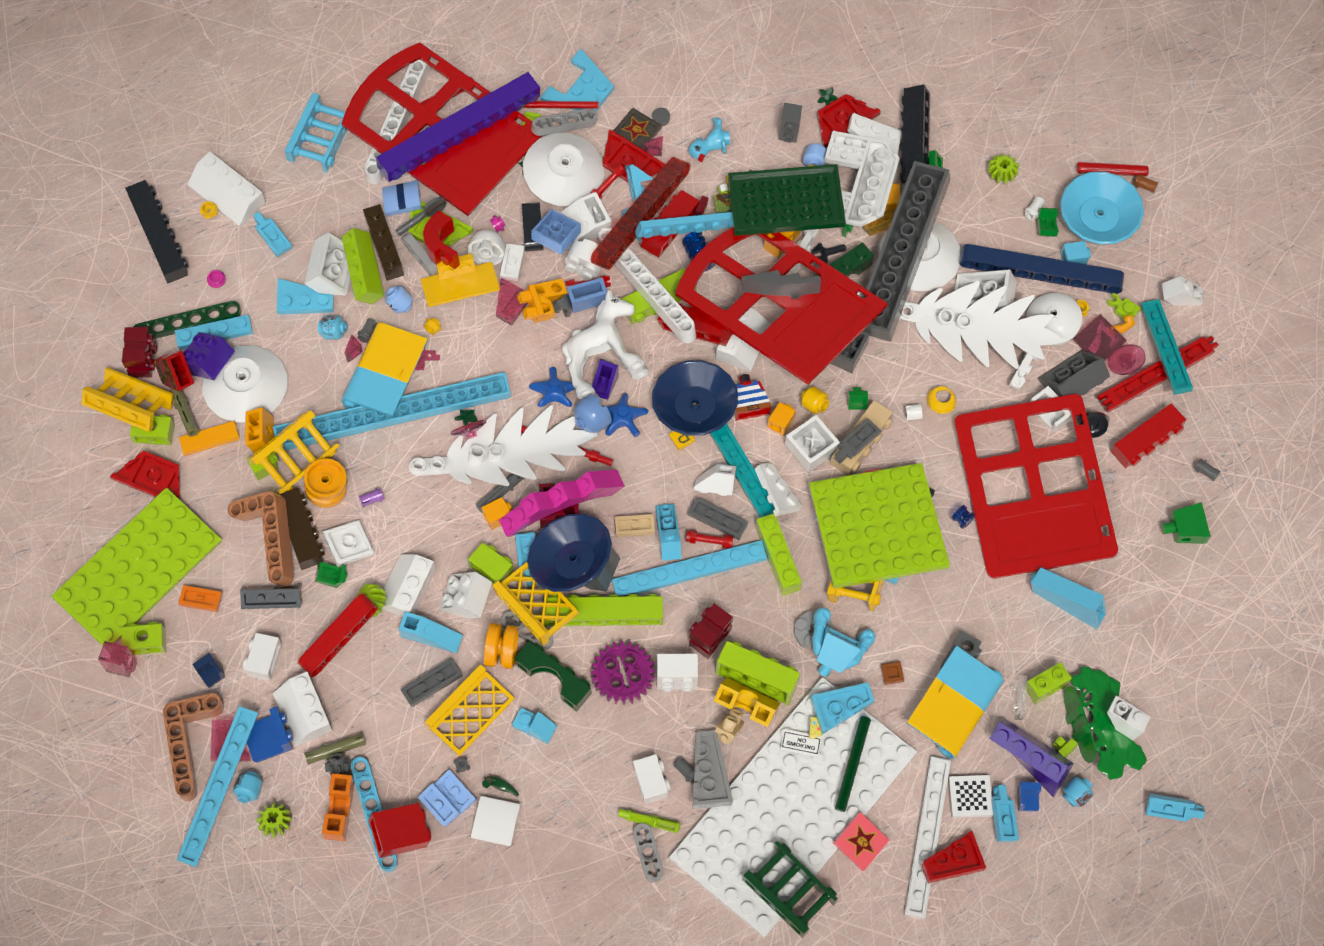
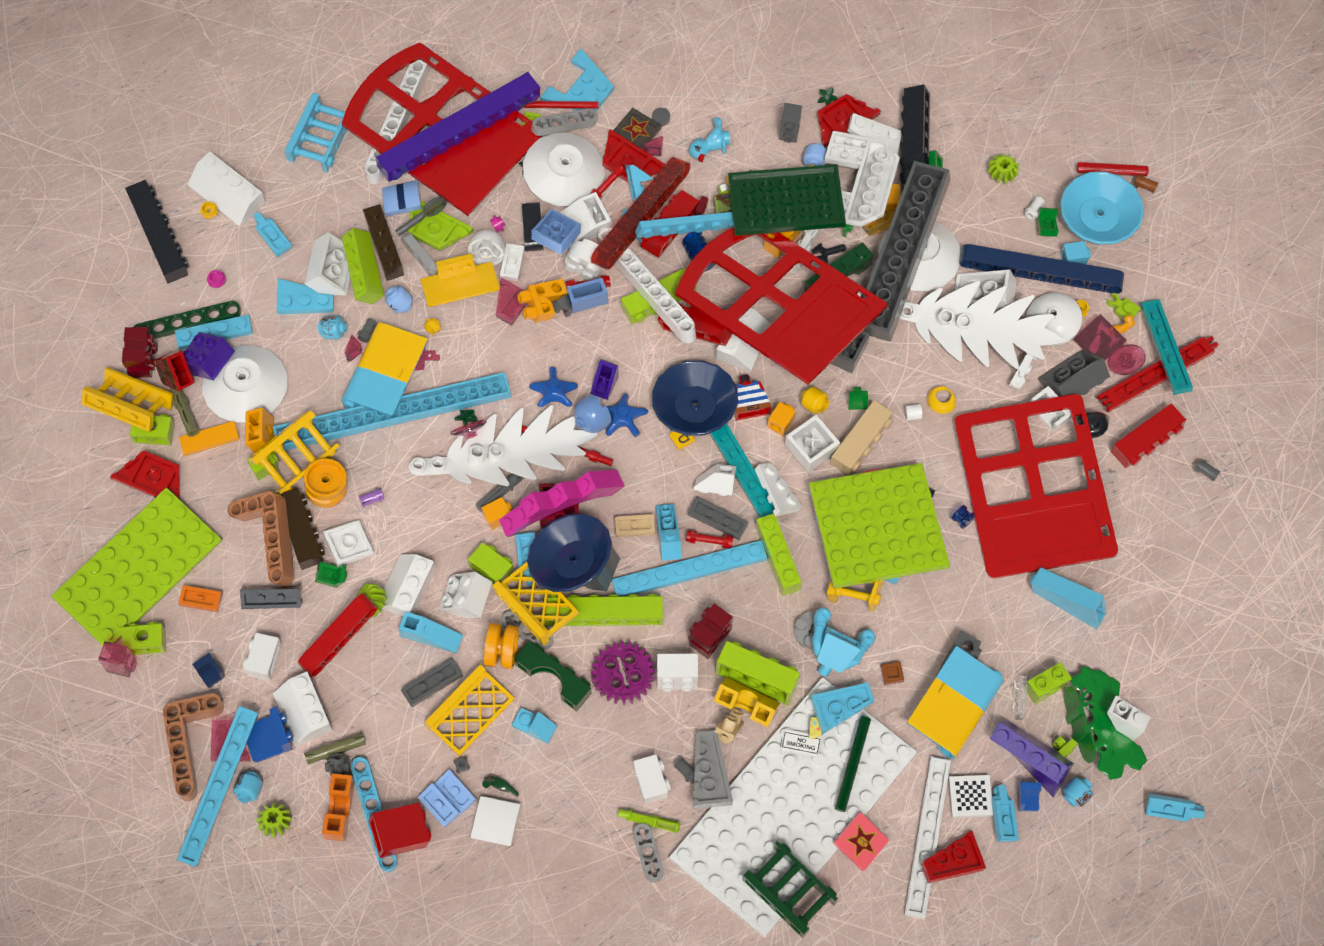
red arch [423,210,460,269] -> none
white animal [562,290,649,399] -> none
dark grey slope [741,270,821,296] -> none
dark grey hinge [834,418,881,464] -> none
green torso [1161,502,1211,544] -> none
white slope [1162,276,1204,306] -> none

